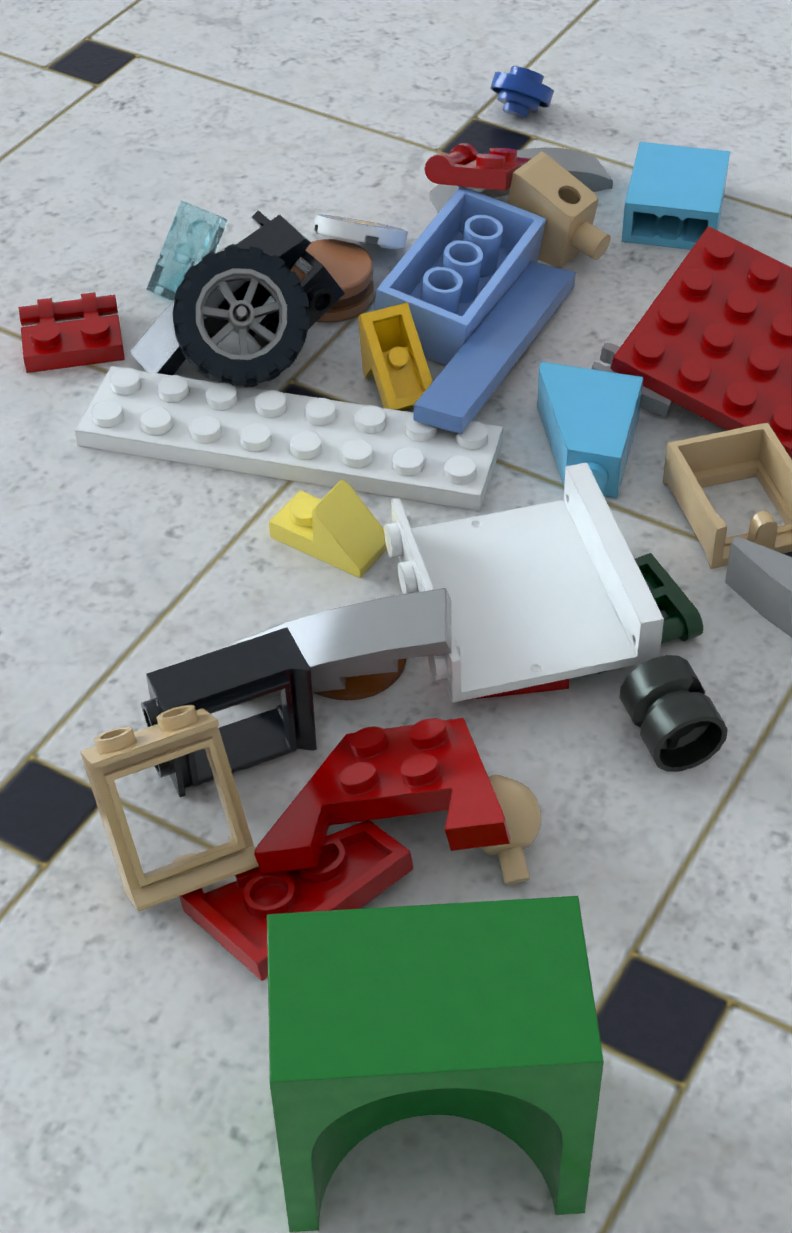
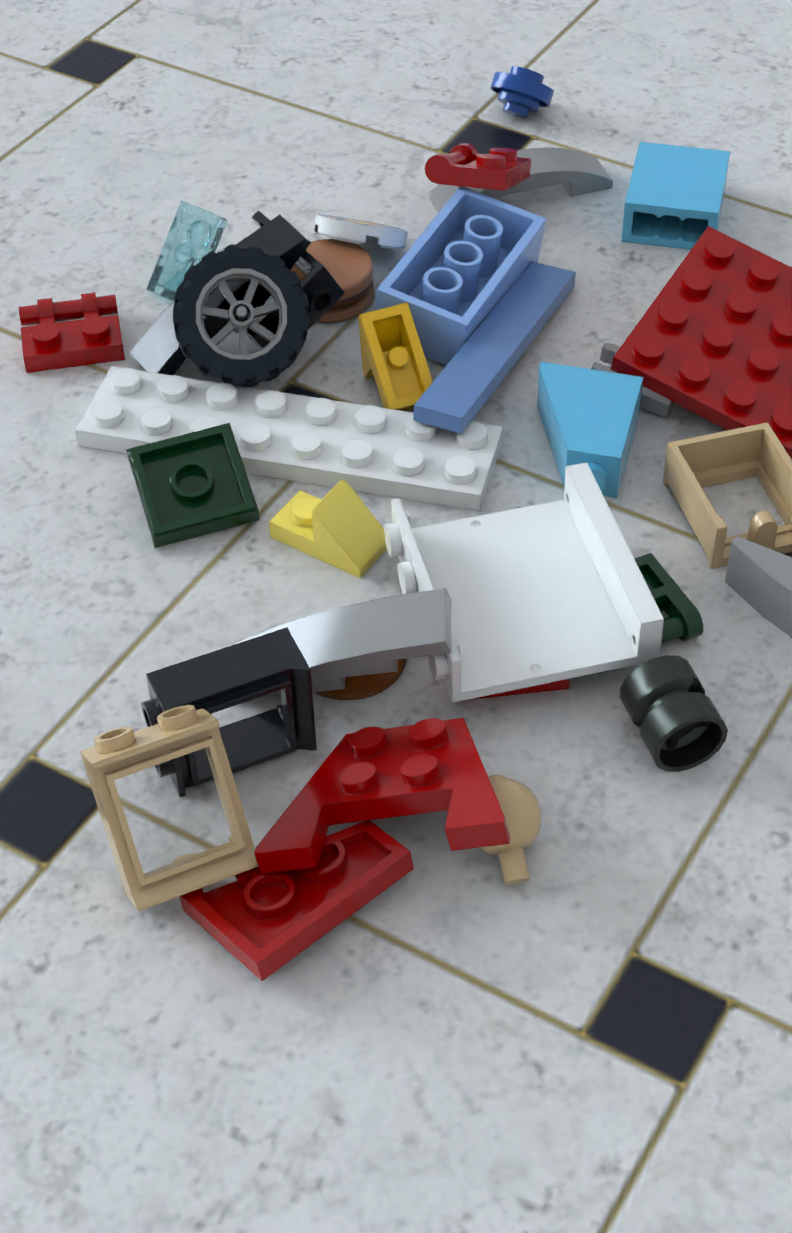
green piece [267,896,604,1232] -> none
tan torso [507,151,611,268] -> none
none -> dark green plate [126,423,260,548]

